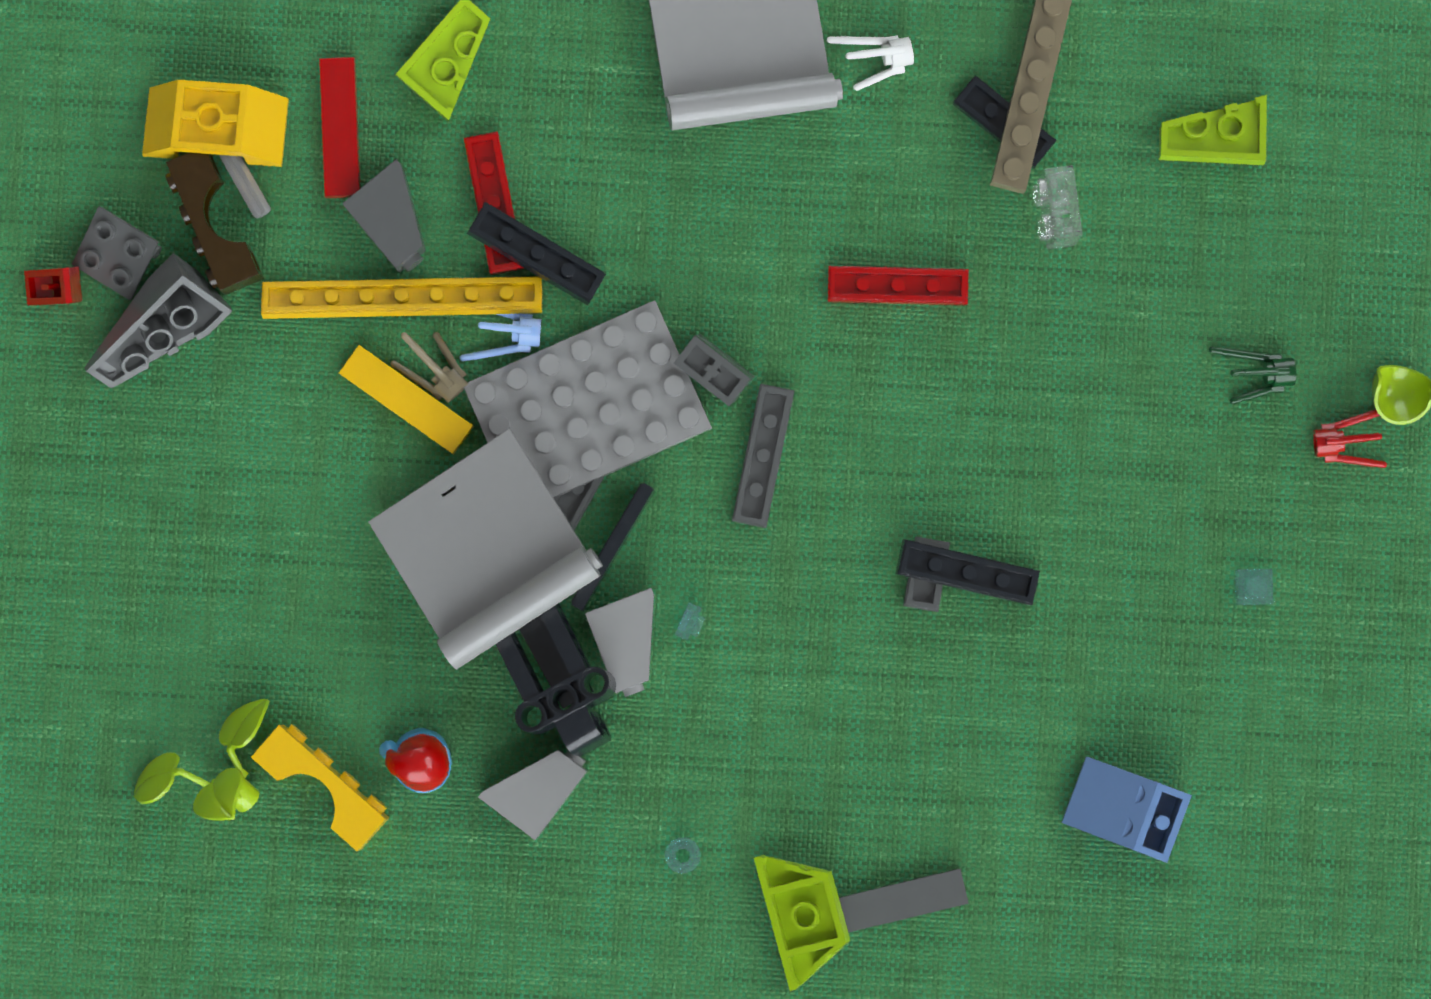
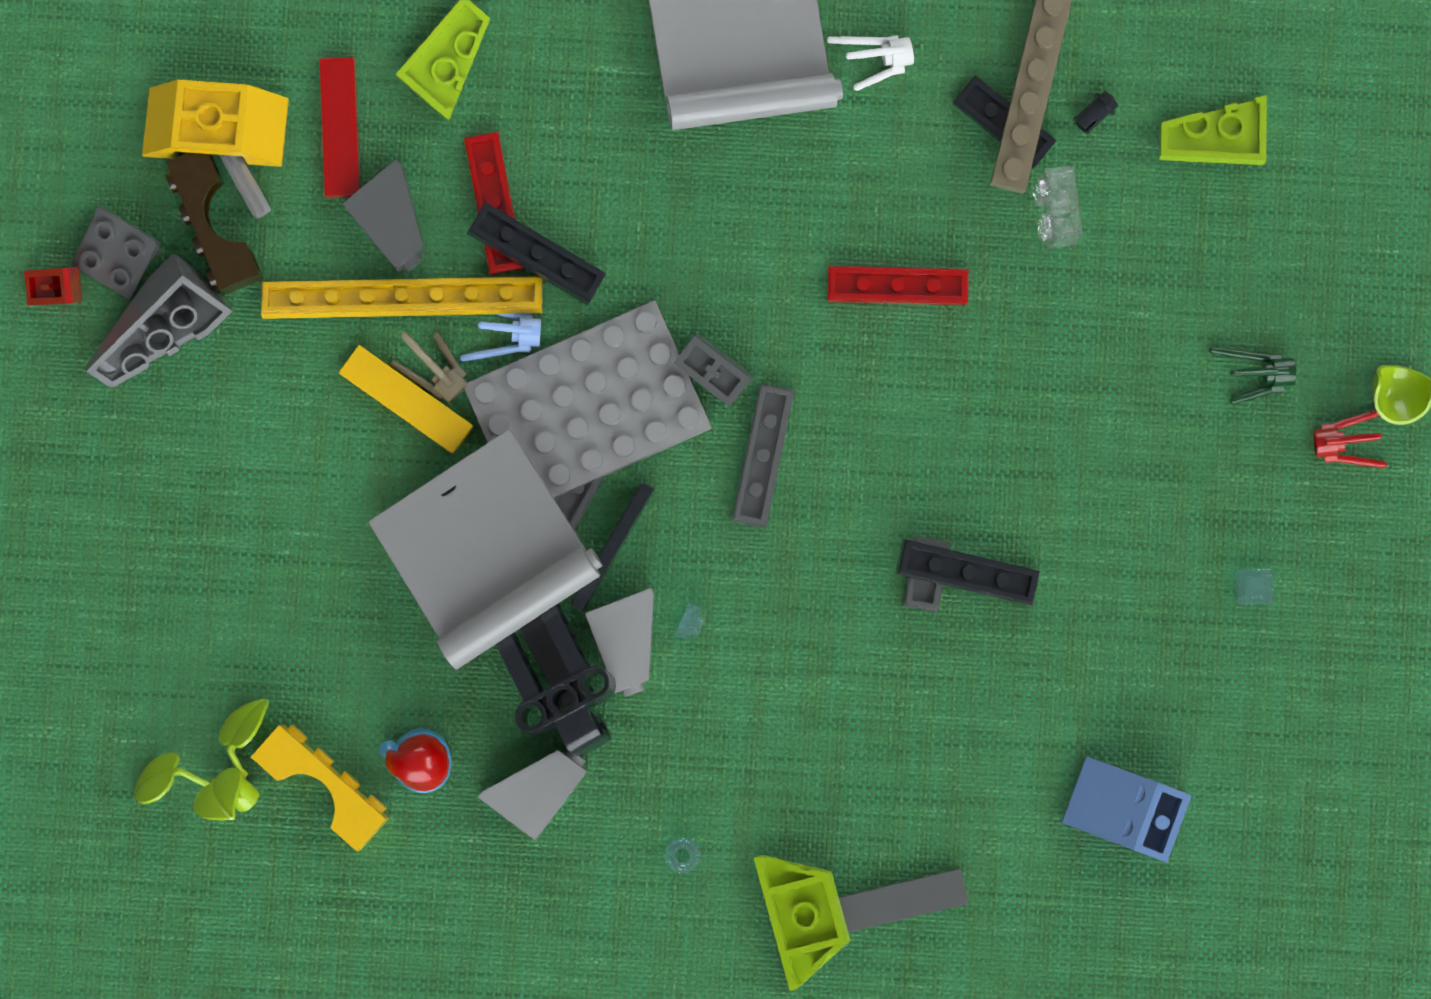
none -> black pin [1073,91,1118,135]

